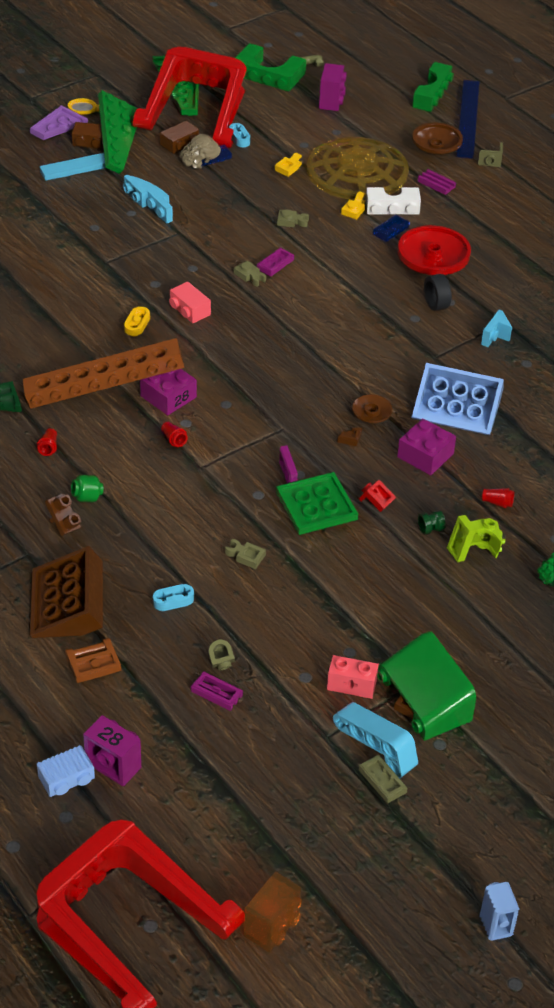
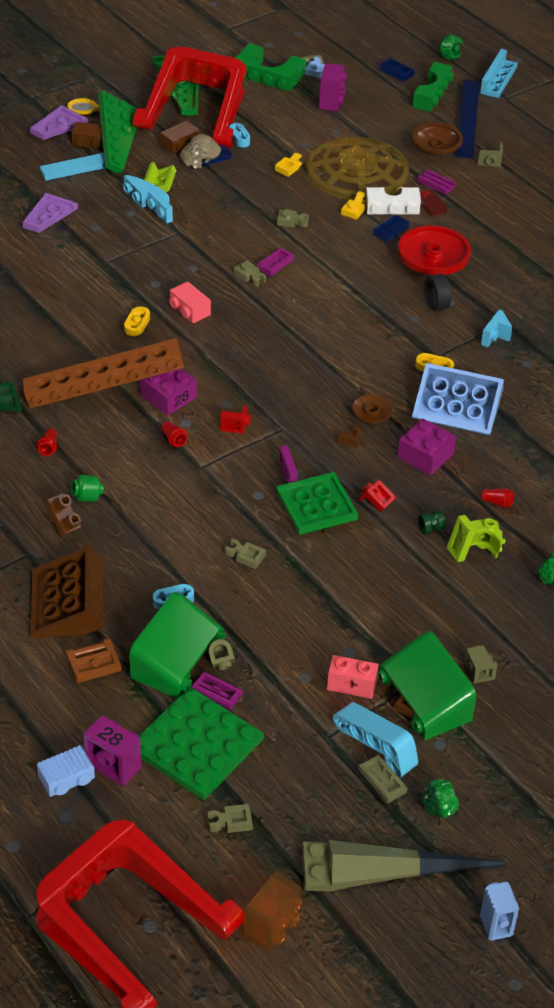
none -> medium lavender wing [23,193,78,233]
none -> green windscreen [130,592,226,699]
none -> green plate [138,687,264,800]
none -> lime bracket [144,162,176,193]
none -> olive plate [208,804,253,833]
none -> red bracket [220,406,251,434]
none -> olive plate [302,840,506,892]
none -> light blue tile [305,57,325,78]
none -> clear blue plate [380,58,415,81]
none -> yellow plate [415,353,454,372]
none -> clear red tile [419,189,447,216]
none -> piece [420,778,459,818]
none -> green piece [439,35,463,60]
none -> olive brick [464,645,498,684]
none -> medium azure fence [480,49,518,98]

